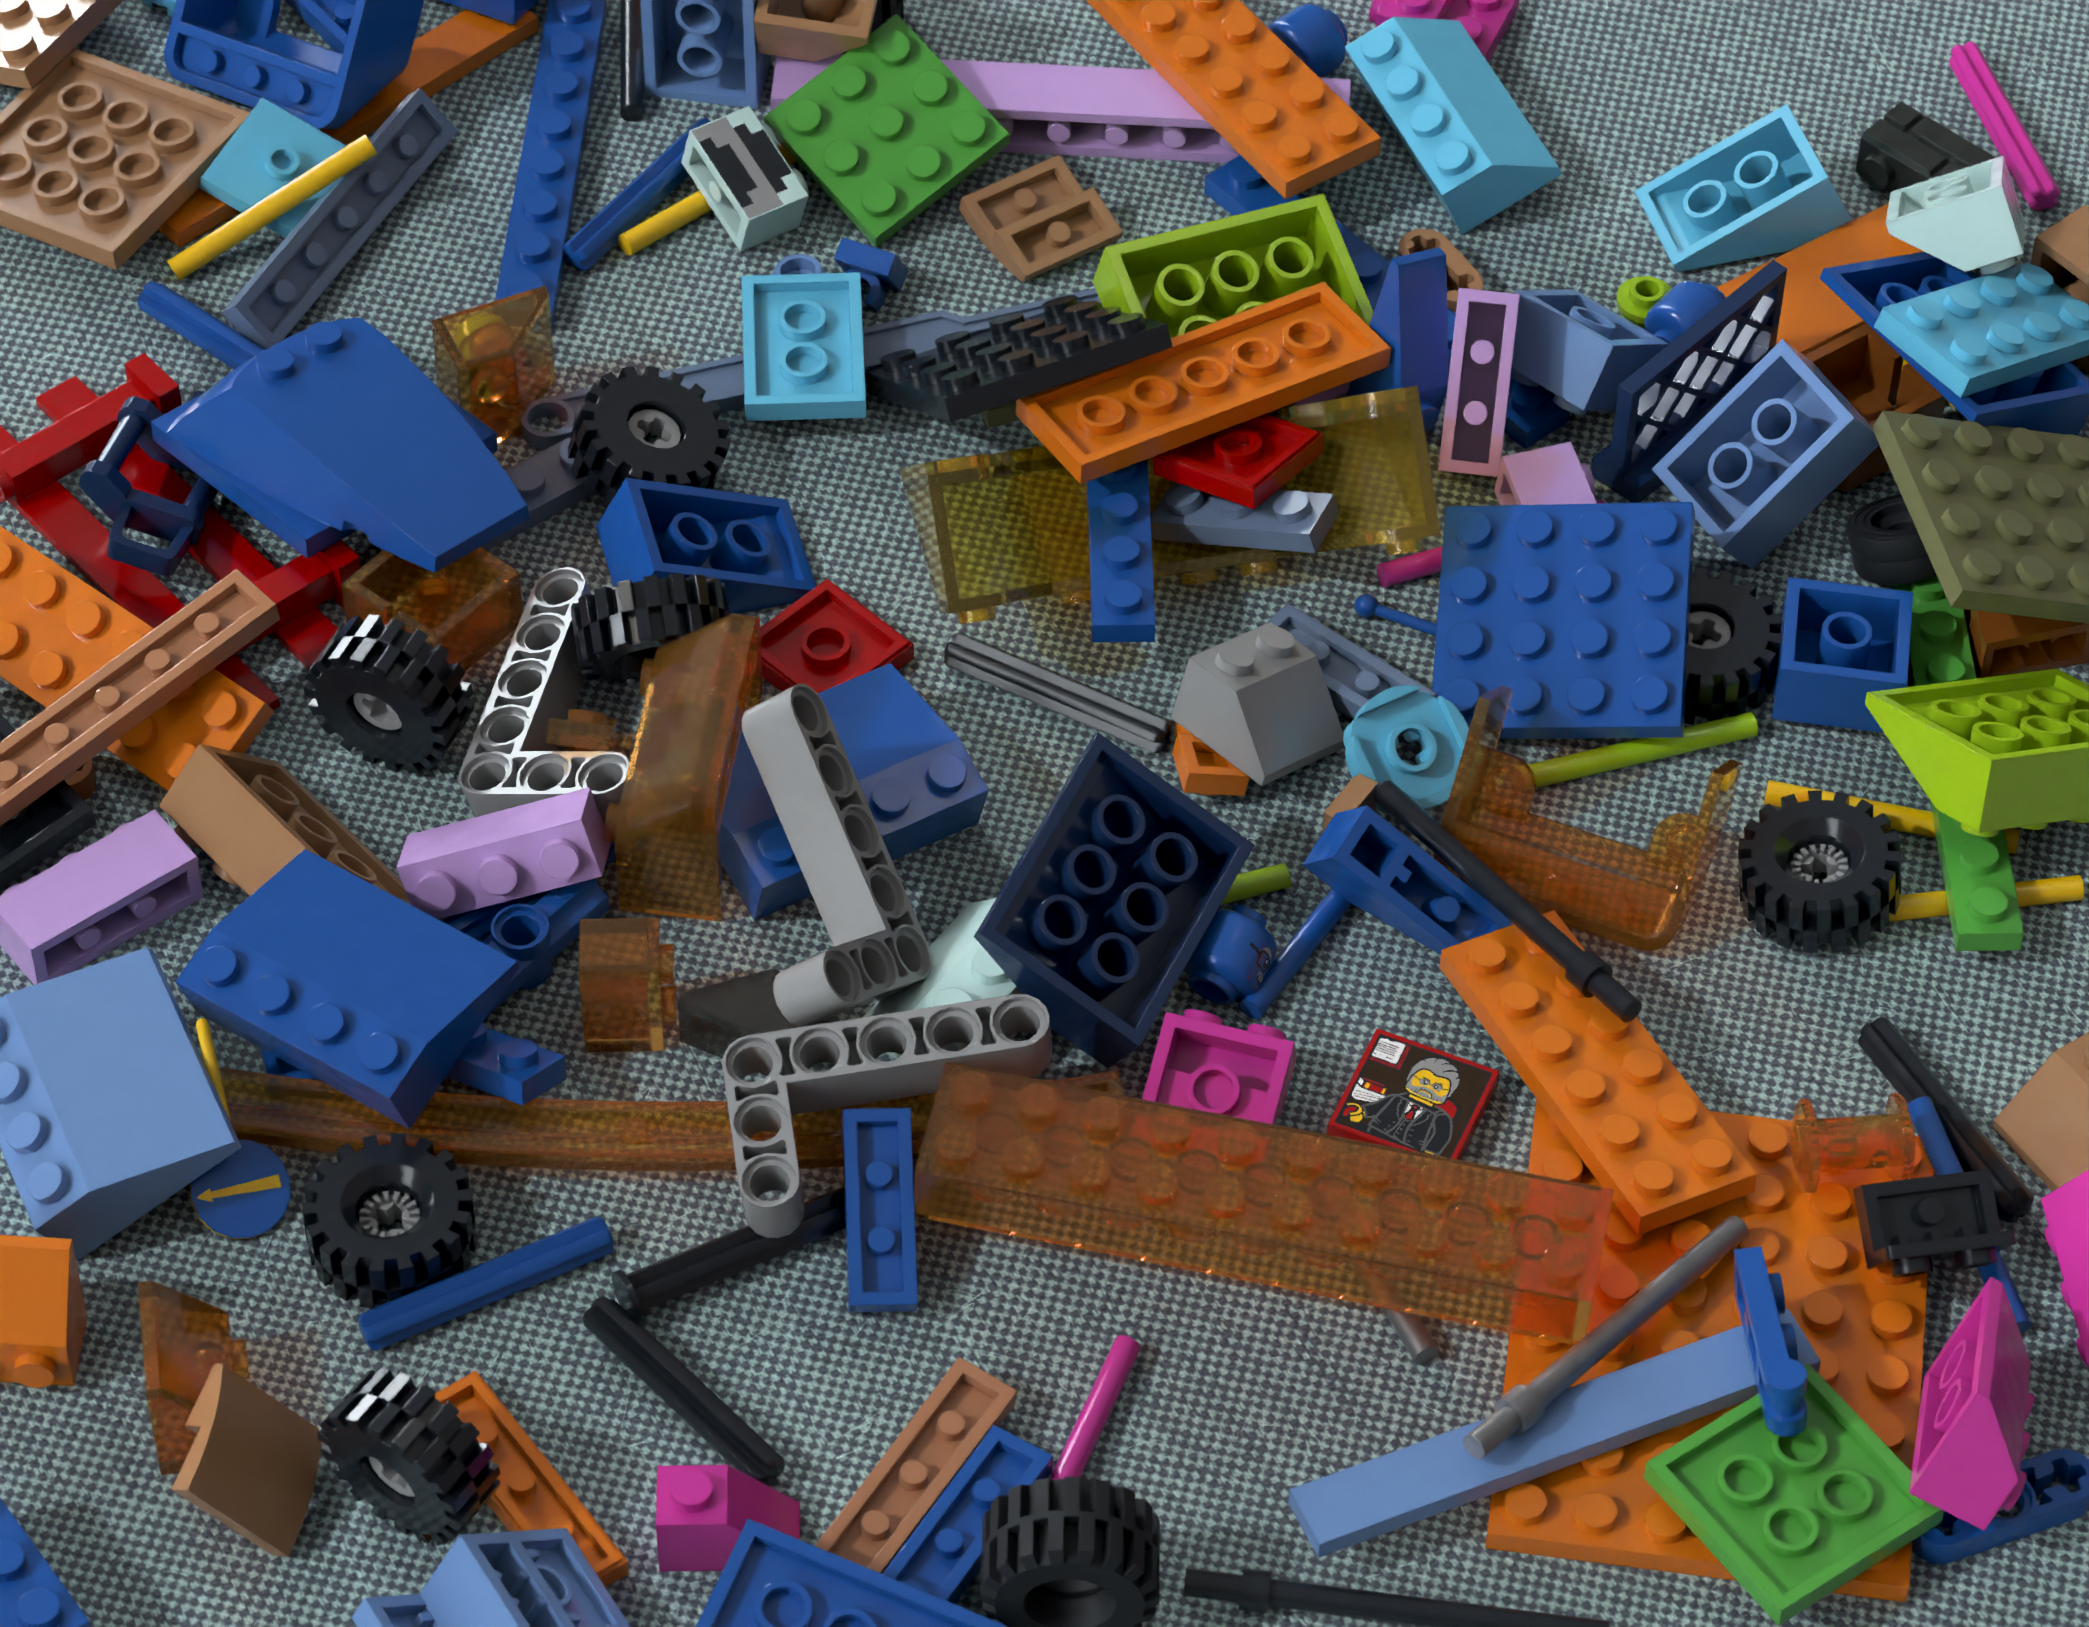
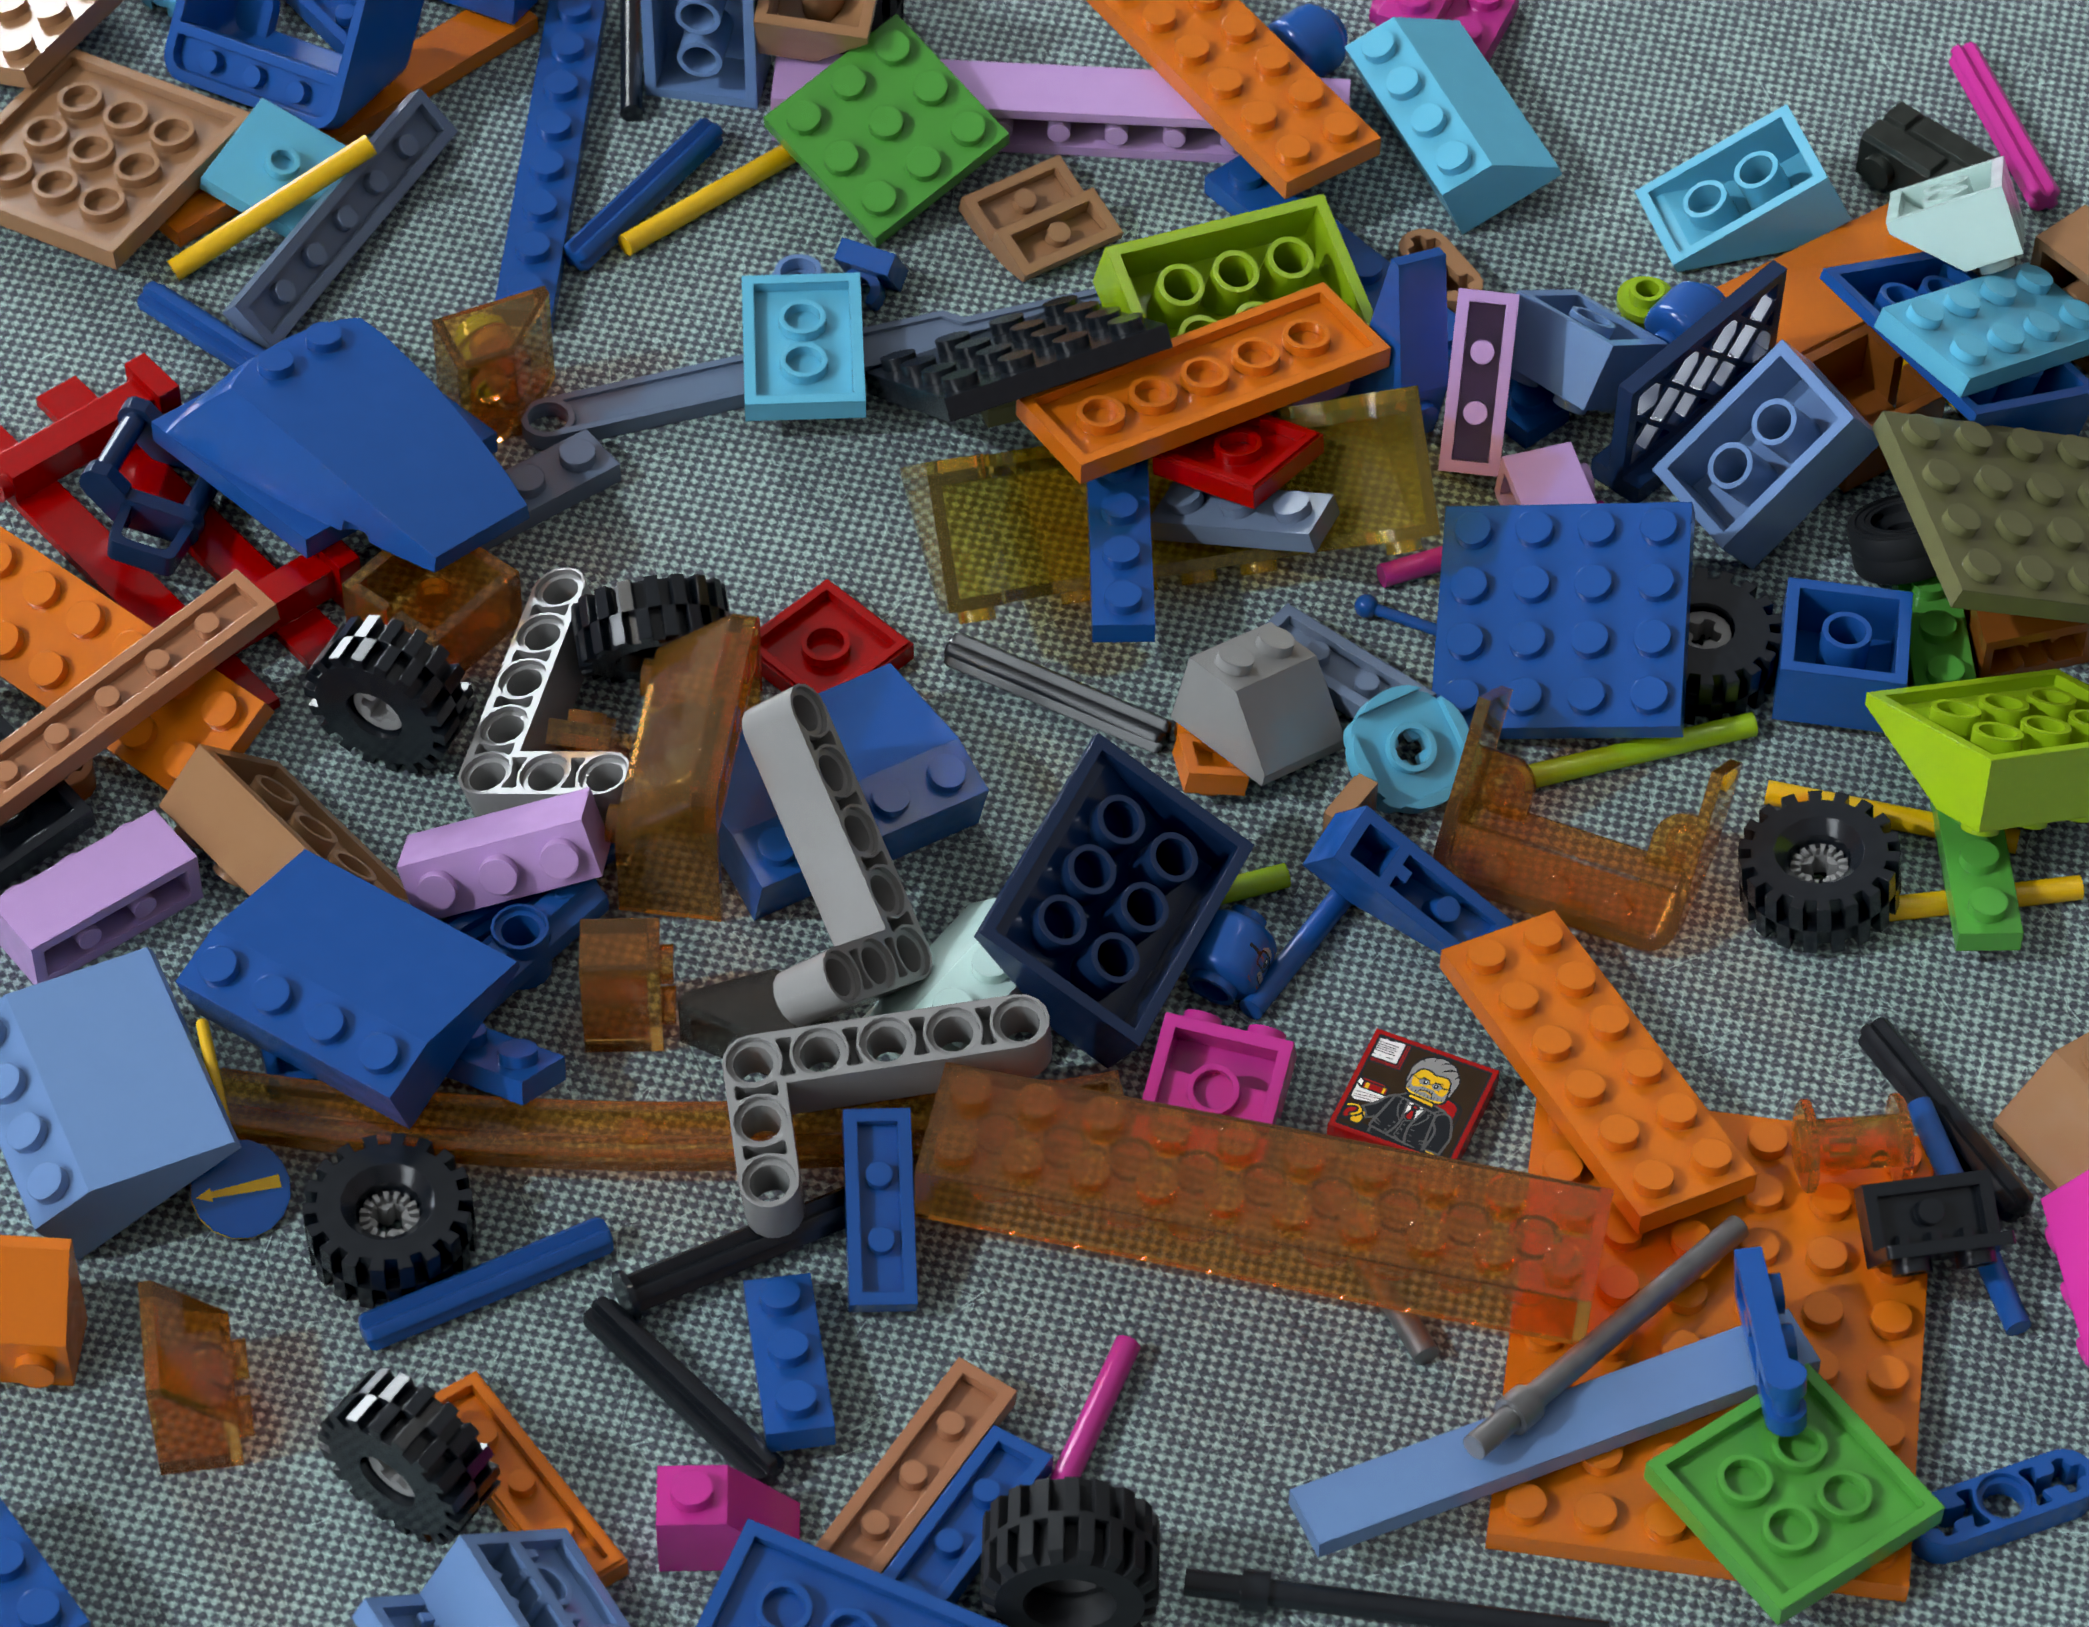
medium nougat slope [171,1364,321,1557] -> none
black bush [568,366,730,508] -> none
blue slope [596,478,816,615] -> none
brick [681,106,809,252] -> none
black bar [1374,780,1642,1023] -> none
dark pink slope [1909,1277,2035,1531] -> none
none -> blue plate [743,1273,836,1452]

